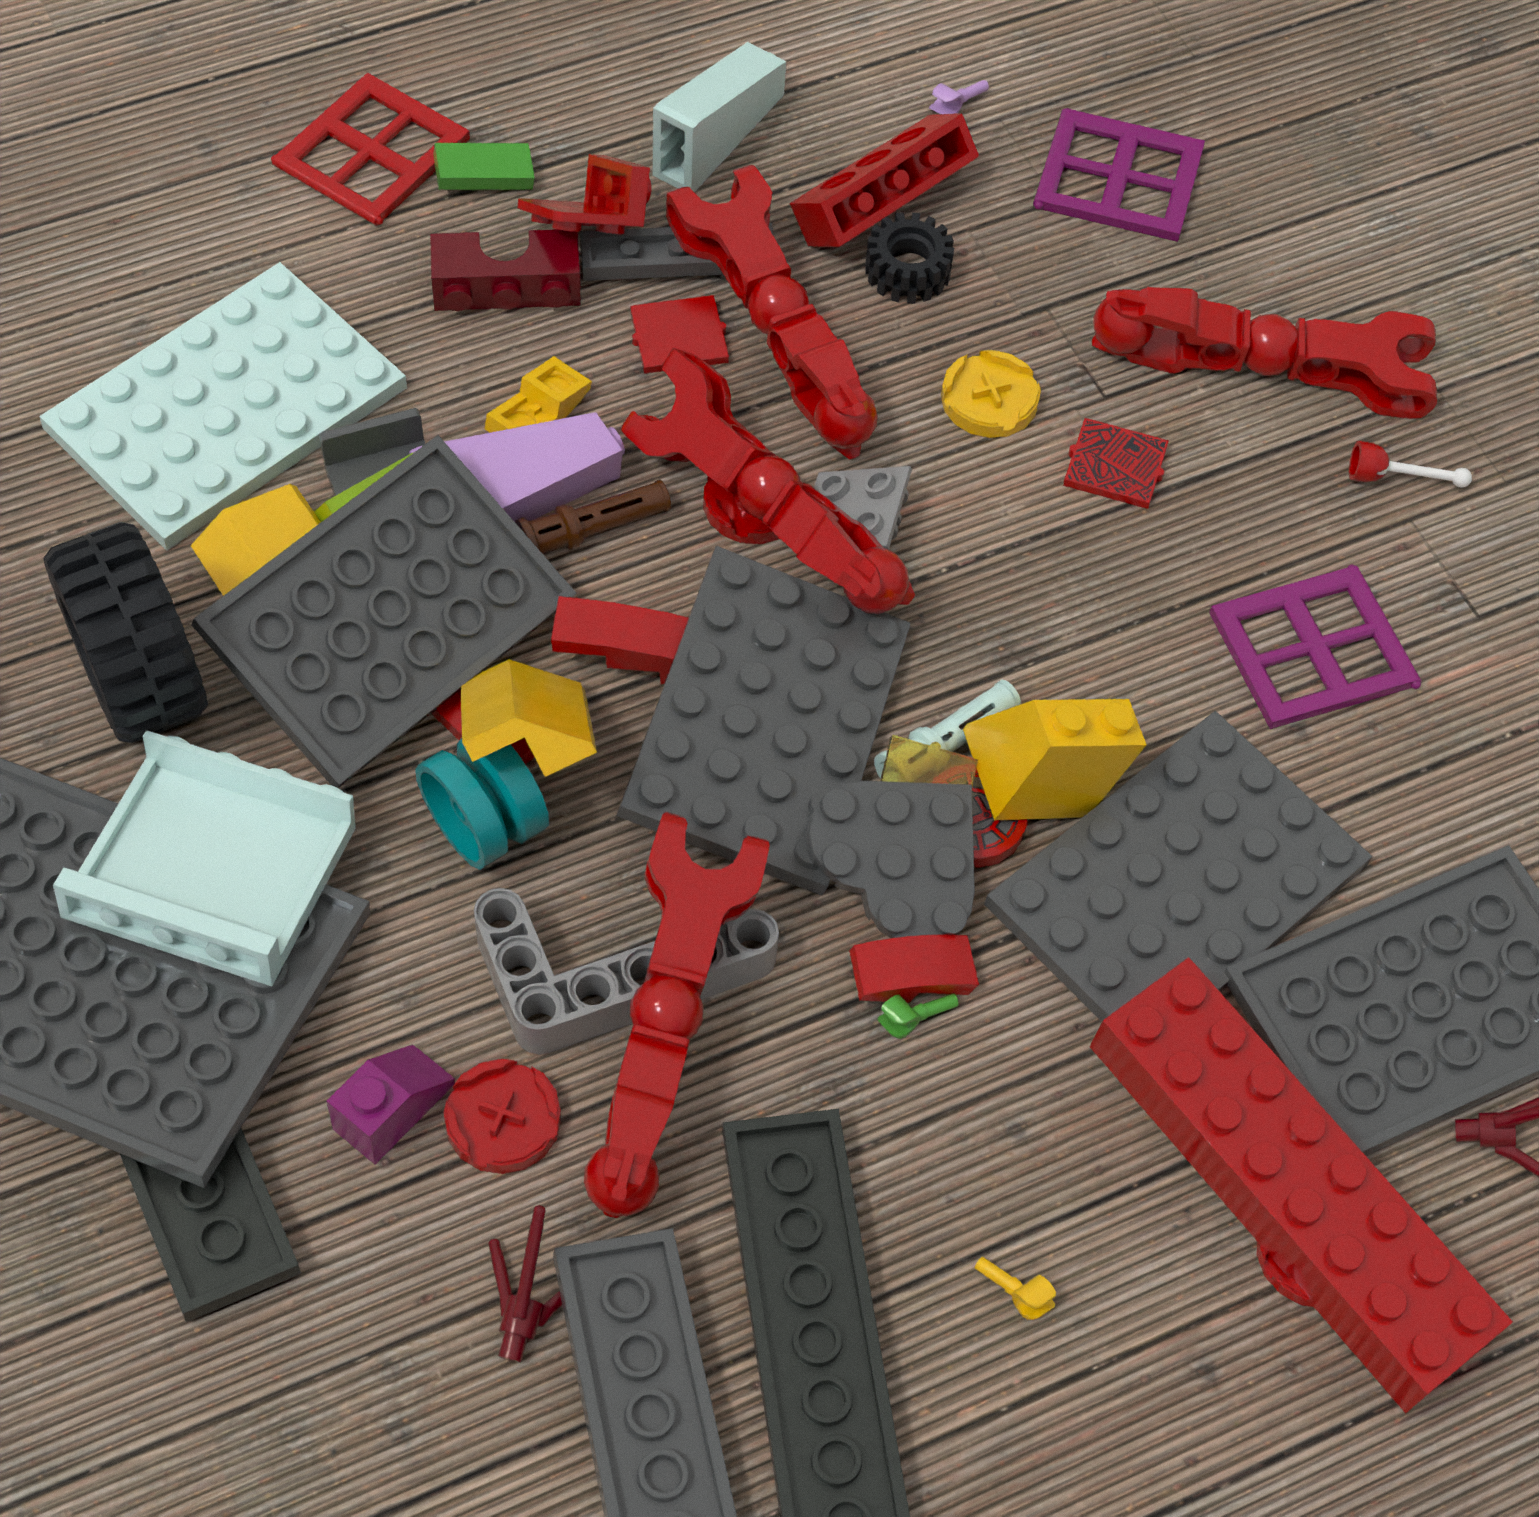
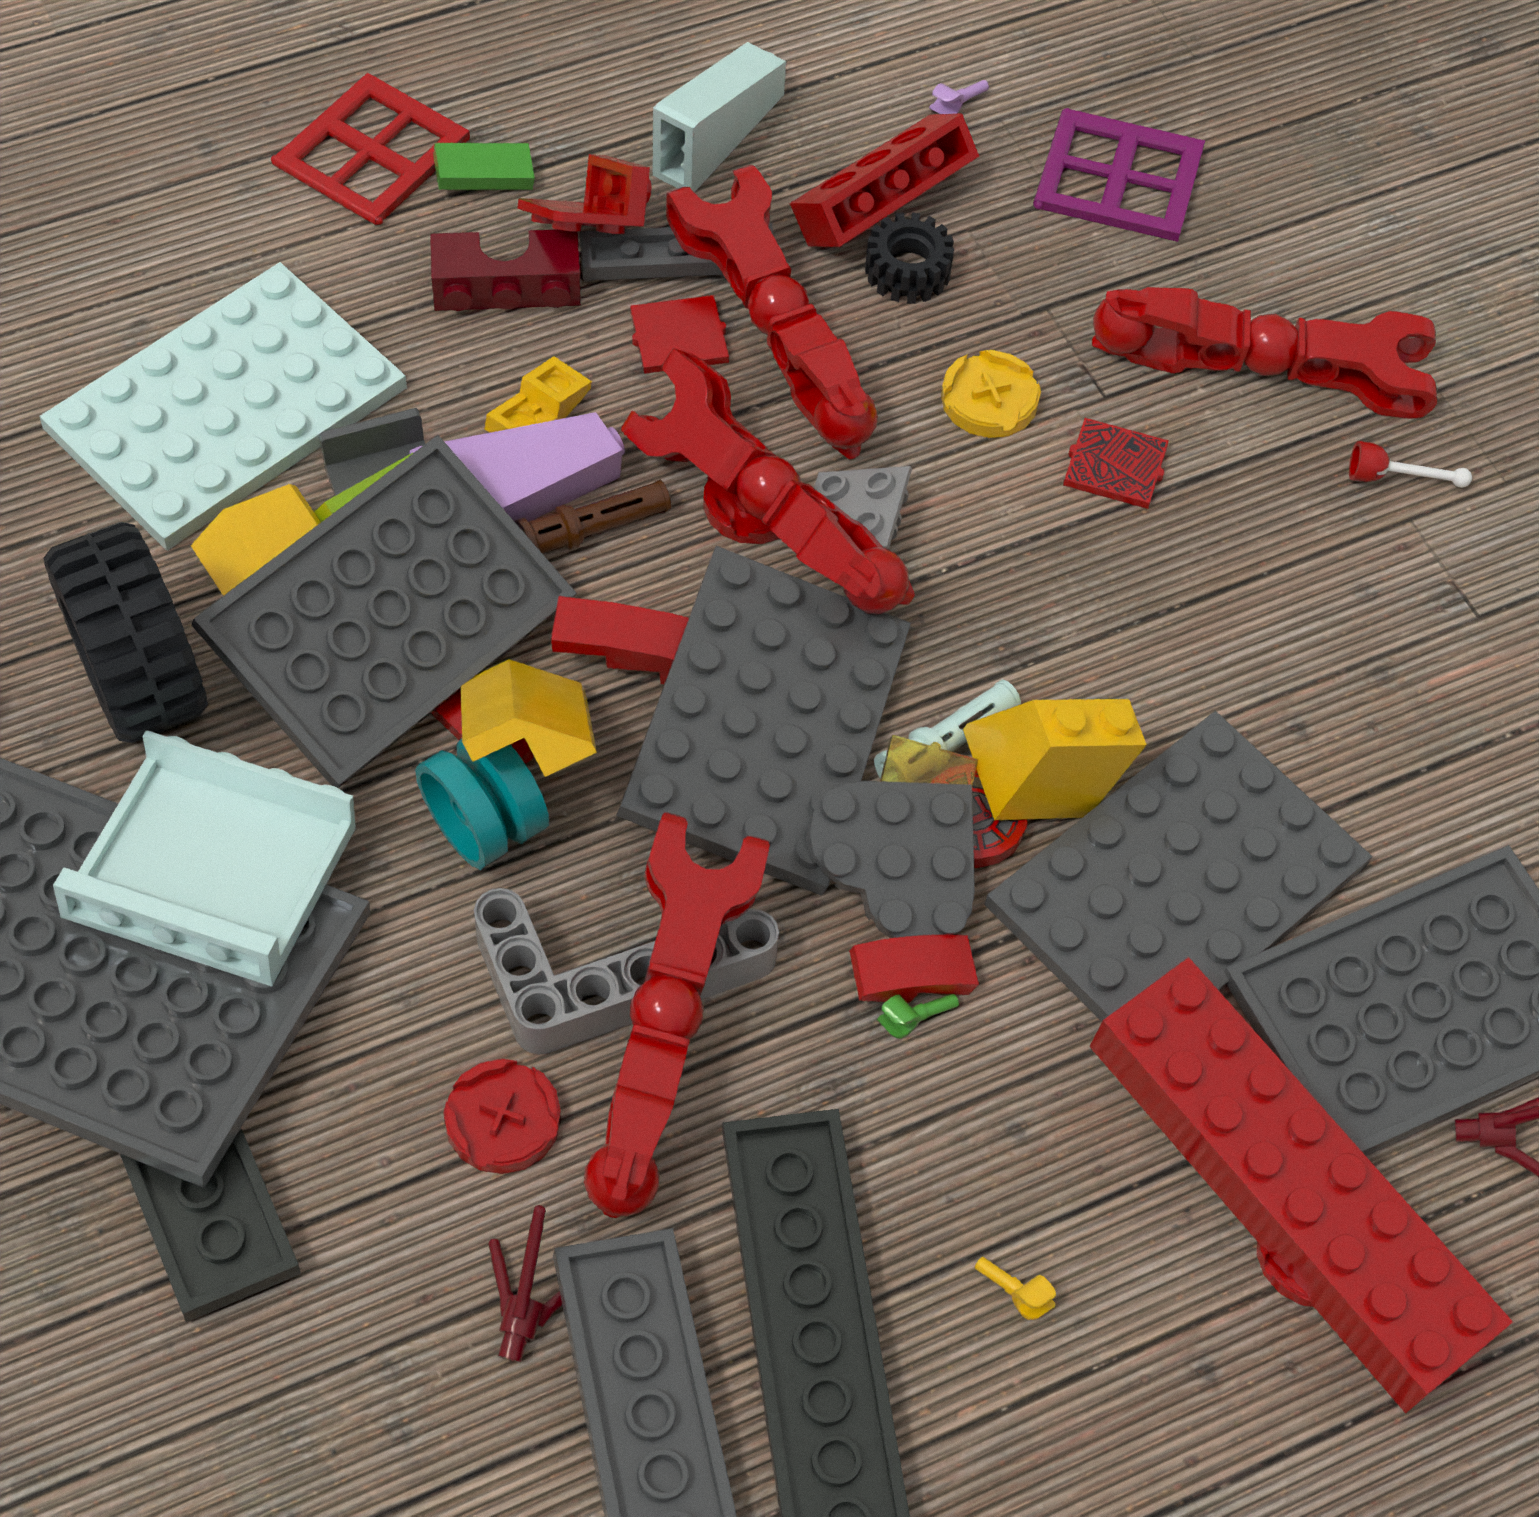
magenta slope [326,1044,455,1165] -> none
magenta window [1209,564,1422,729] -> none

